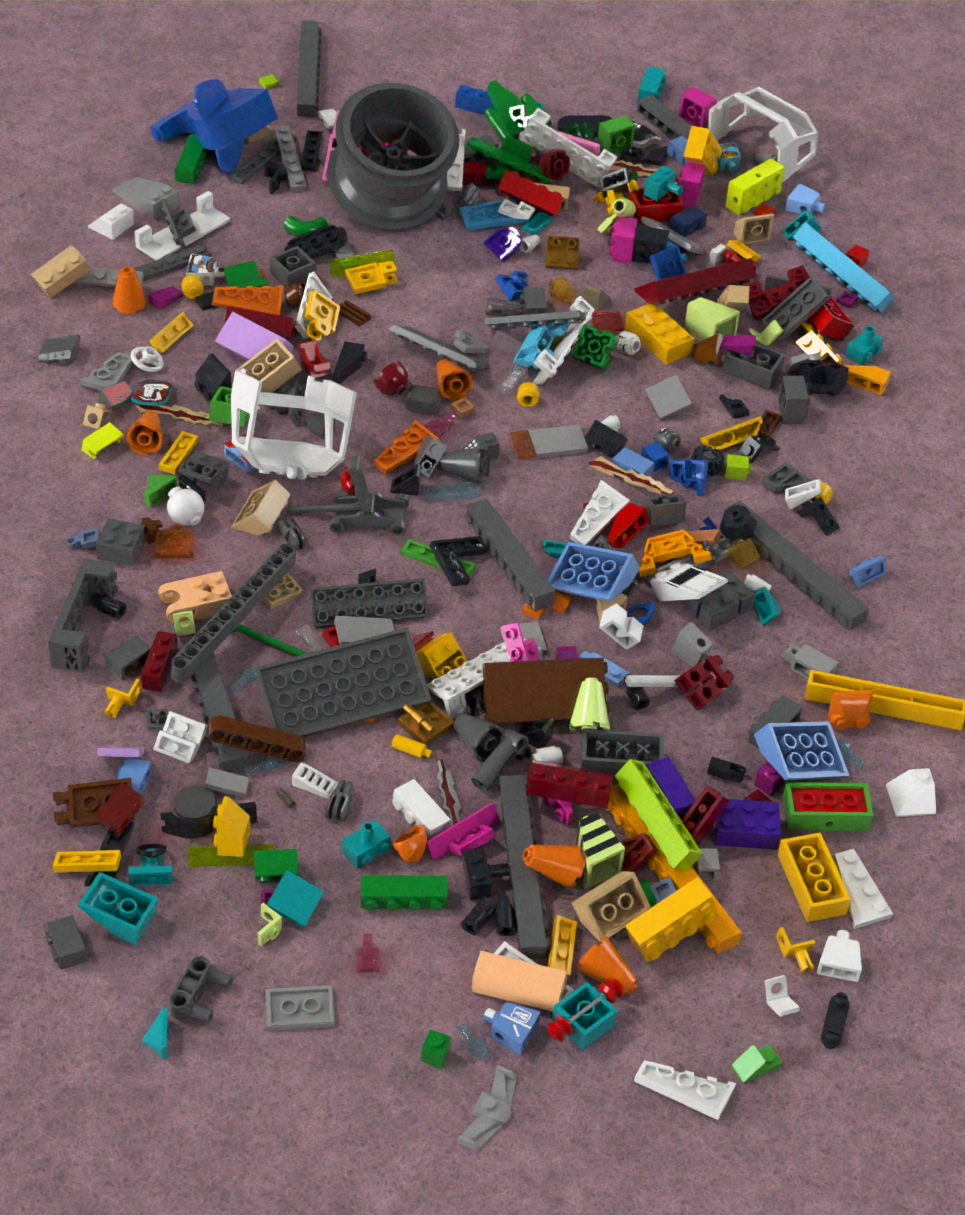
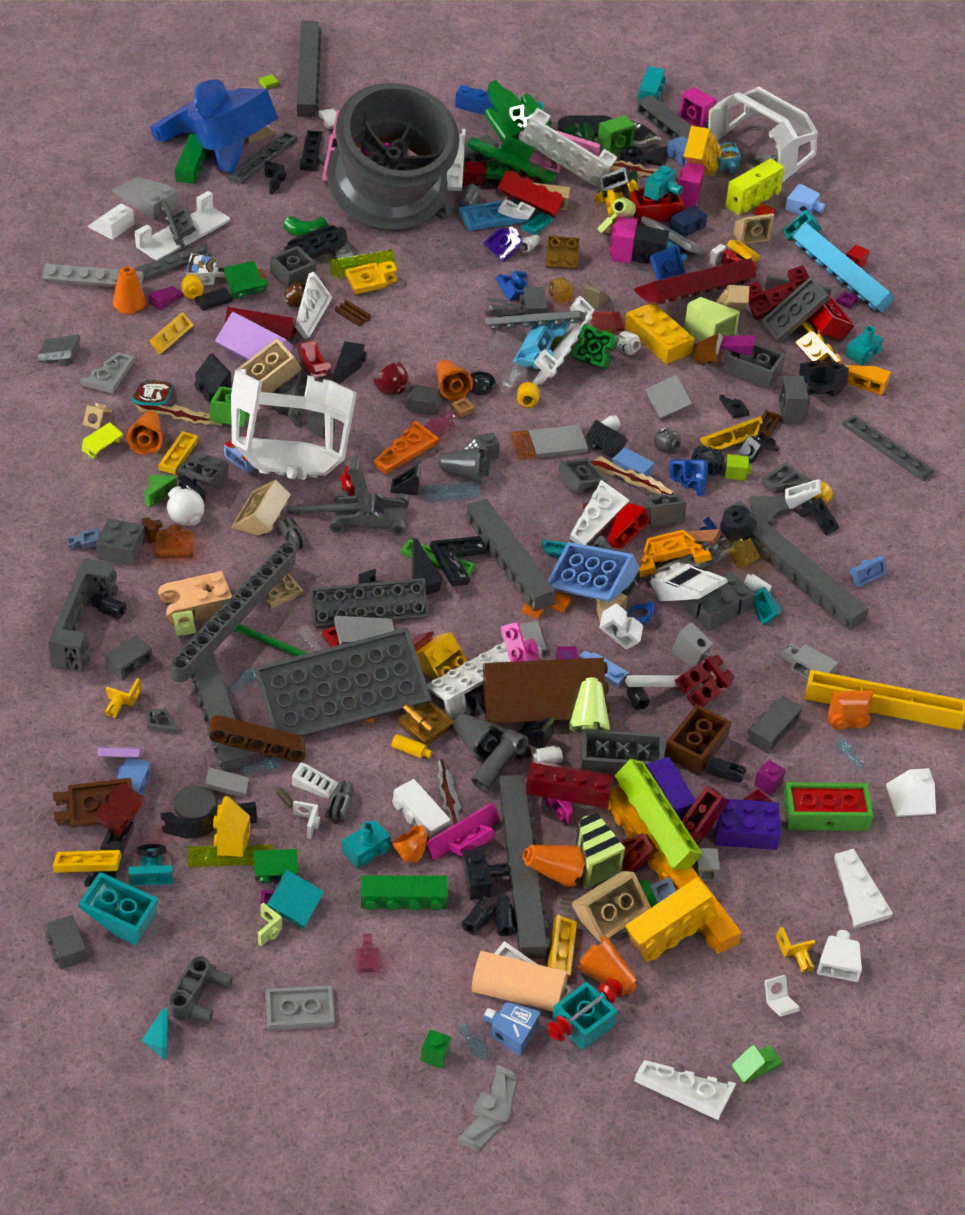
tan slope [30,246,90,299] -> none
slope [99,381,134,408] -> none
white piece [131,346,164,372] -> none
dark red brick [141,631,178,692] -> none
white slope [153,711,208,764] -> none
orange wing [212,285,283,315] -> none
light grey plate [273,125,307,192] -> none
yellow plate [305,289,340,342] -> none
dark grey plate [389,325,490,371] -> none
dark grey slope [414,435,447,477] -> none
light grey tile [453,330,489,353] -> none
dark red cylinder [539,148,570,181] -> none
blue brick [642,442,669,472] -> none
yellowish green bracket [749,320,783,346] -> none
medium blue slope [754,721,849,780] -> none
yellow brick [777,832,851,922] -> none
light grey tile [785,352,822,373] -> none
black piece [821,992,850,1049] -> none
none -> white bracket [293,800,320,839]
none -> black slope [411,538,442,595]
none -> black hat [469,371,496,395]
none -> dark grey slope [558,458,608,494]
none -> reddish brown brick [664,704,732,775]
none -> dark grey tile [749,496,788,526]
none -> dark grey tile [842,415,935,481]

